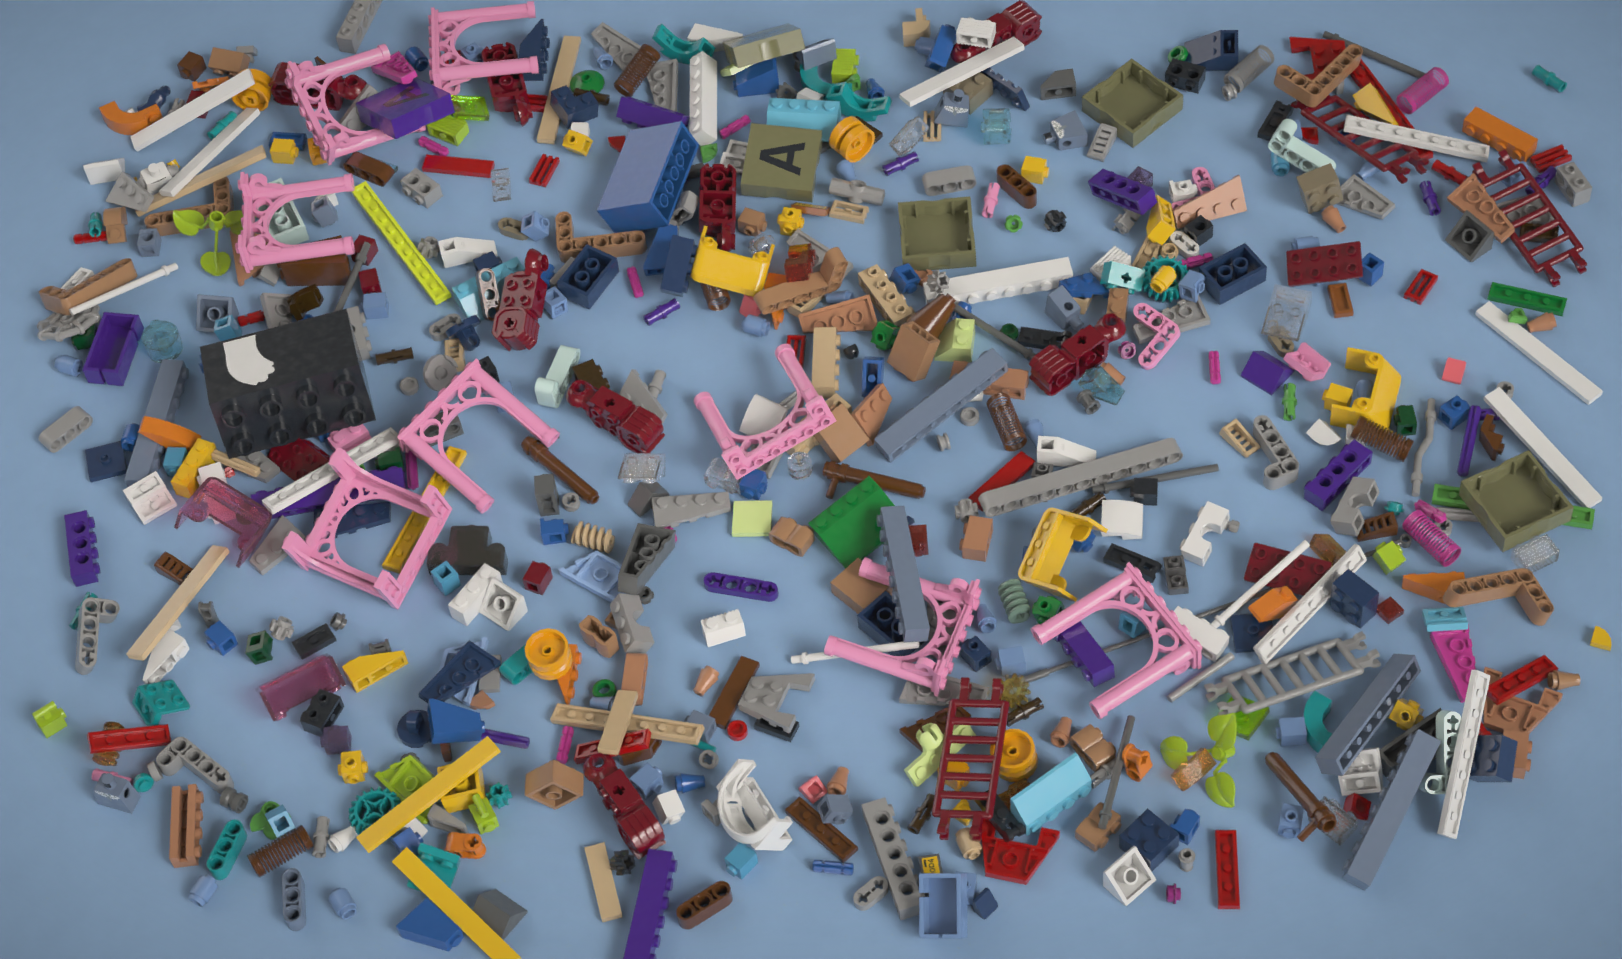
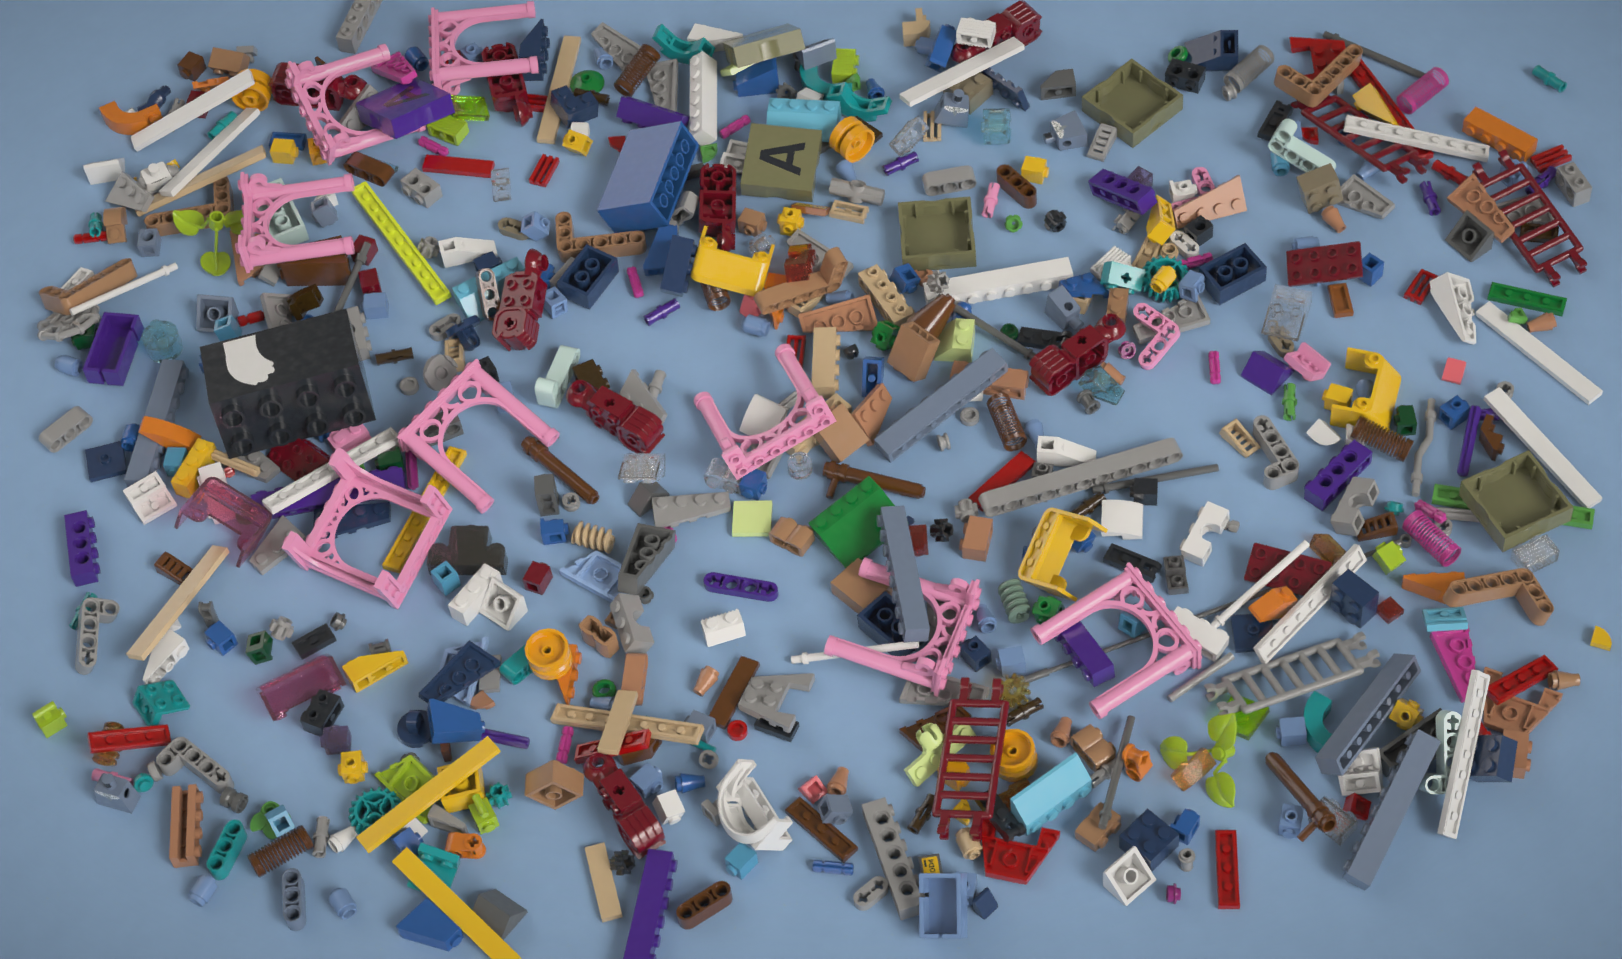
none -> black gear [930,518,953,542]
none -> white wedge [1429,272,1476,345]

